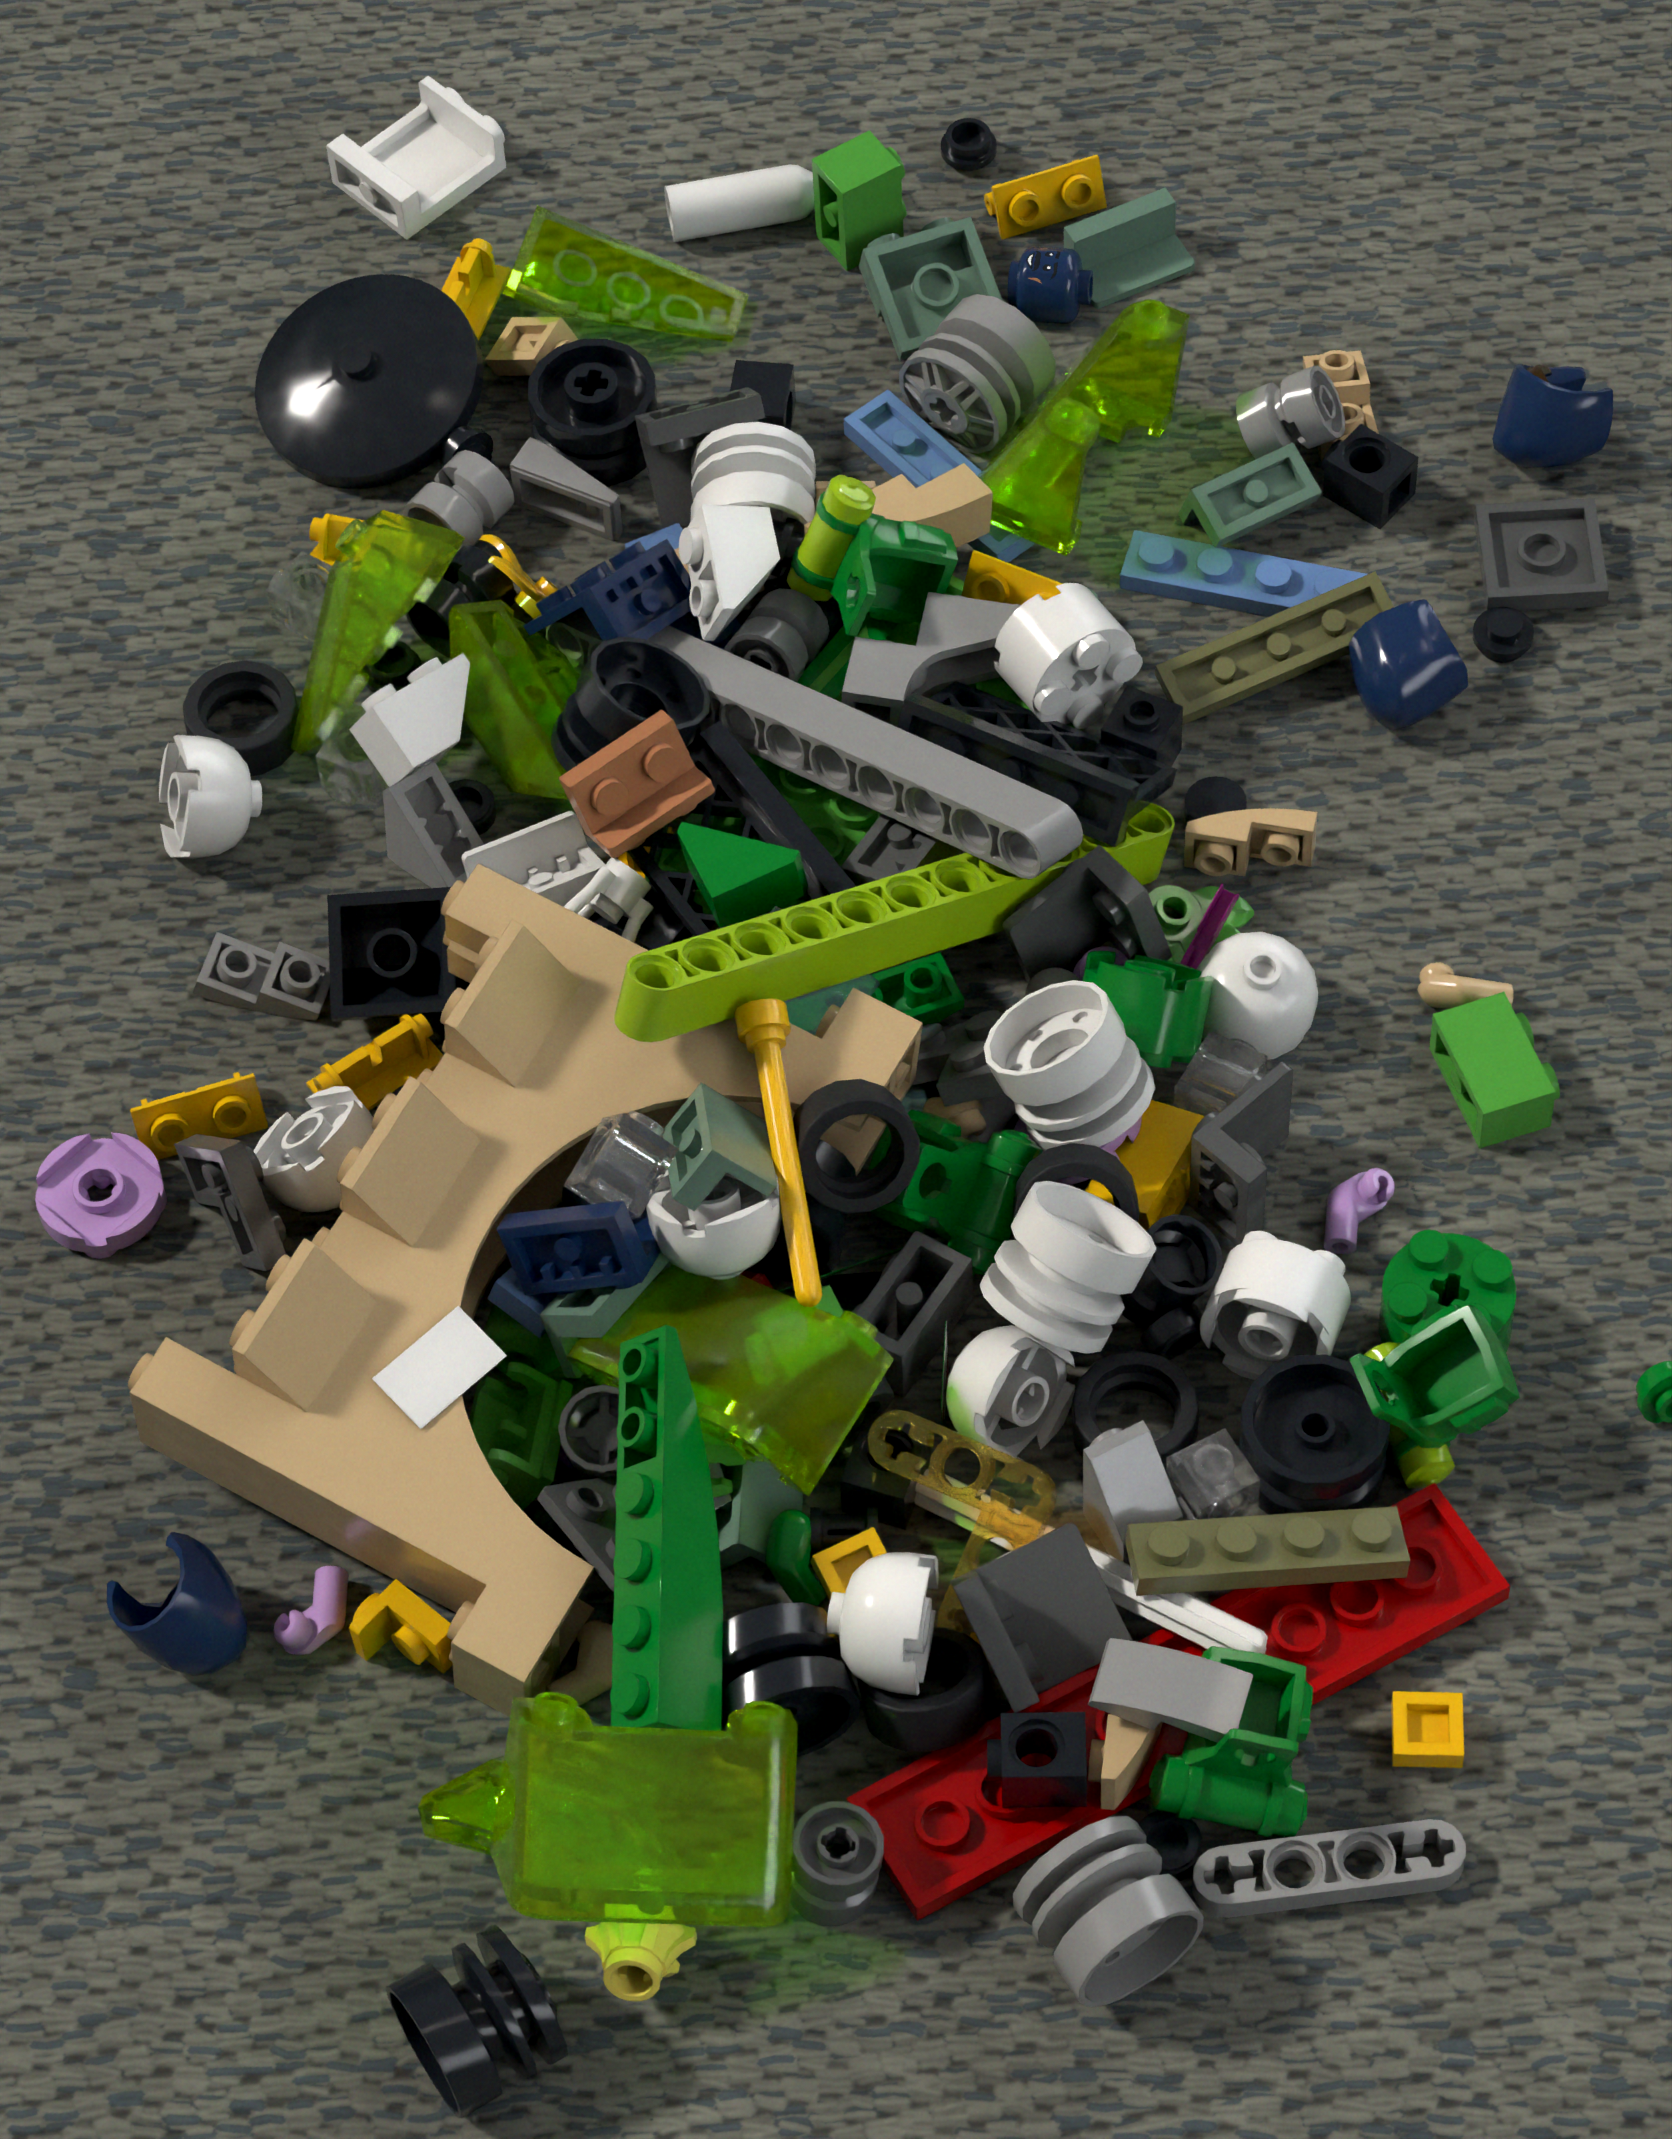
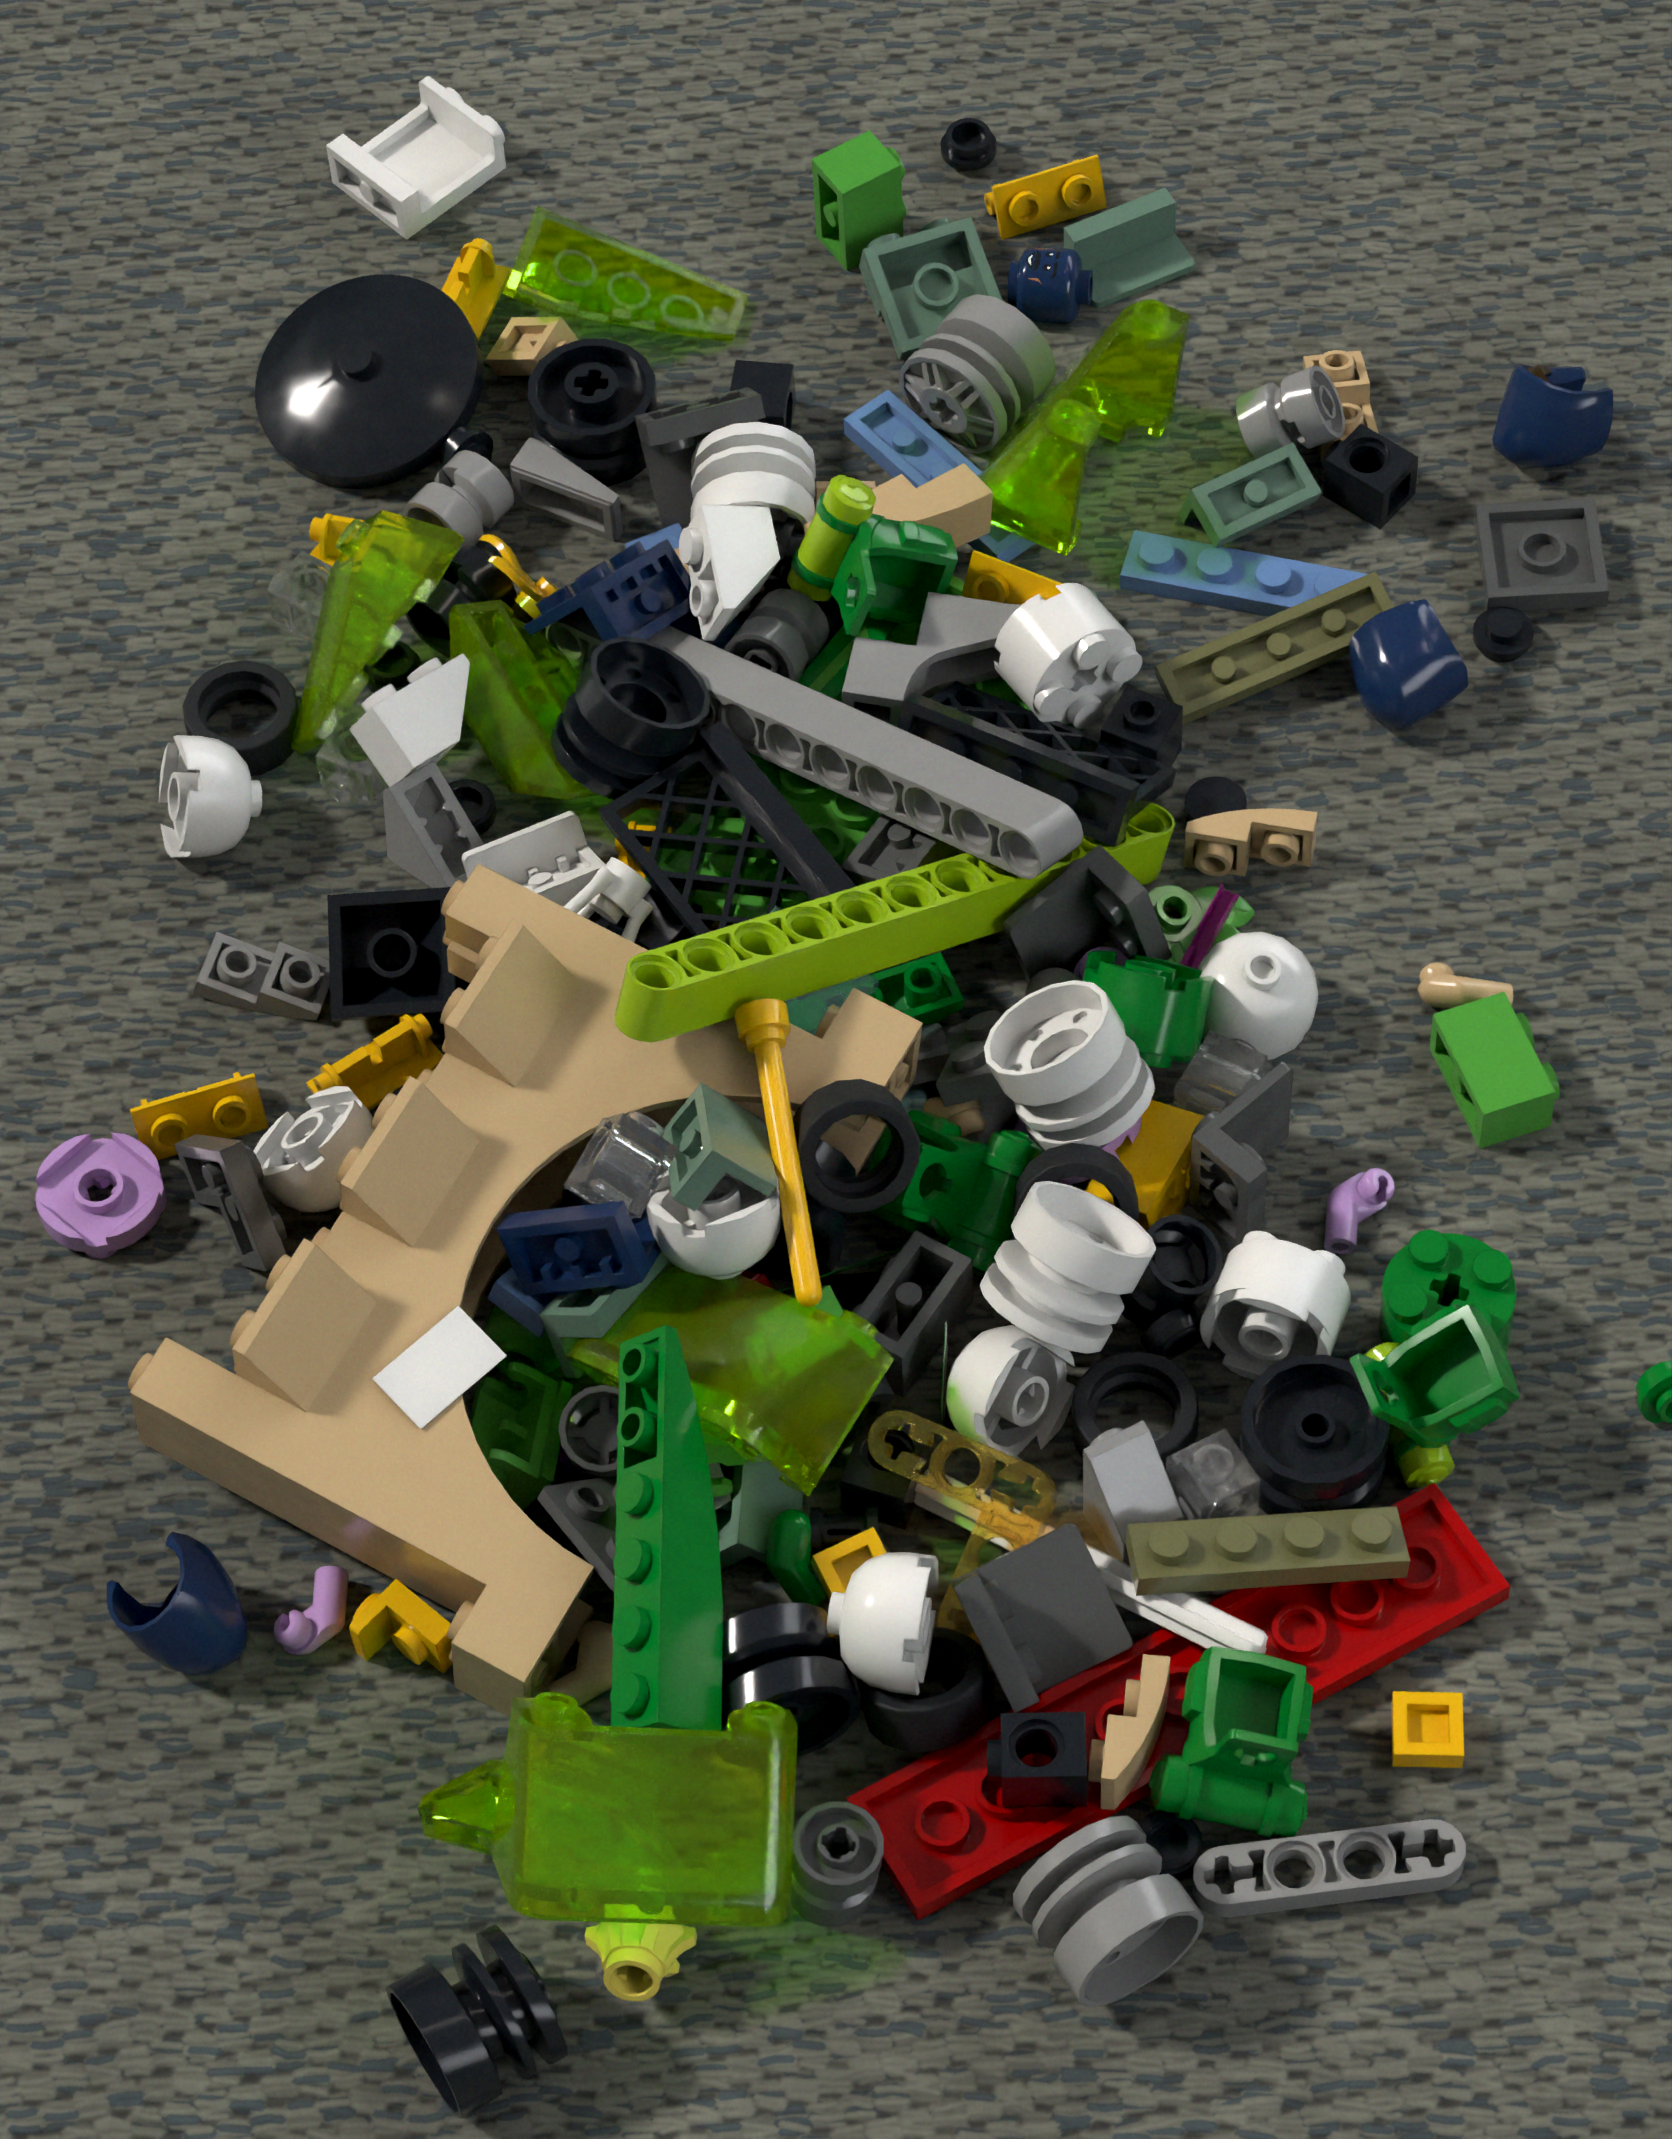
nougat bracket [558,710,715,858] -> none
white piece [664,164,815,242] -> none
green slope [677,822,808,928] -> none
light grey slope [1088,1638,1253,1743] -> none

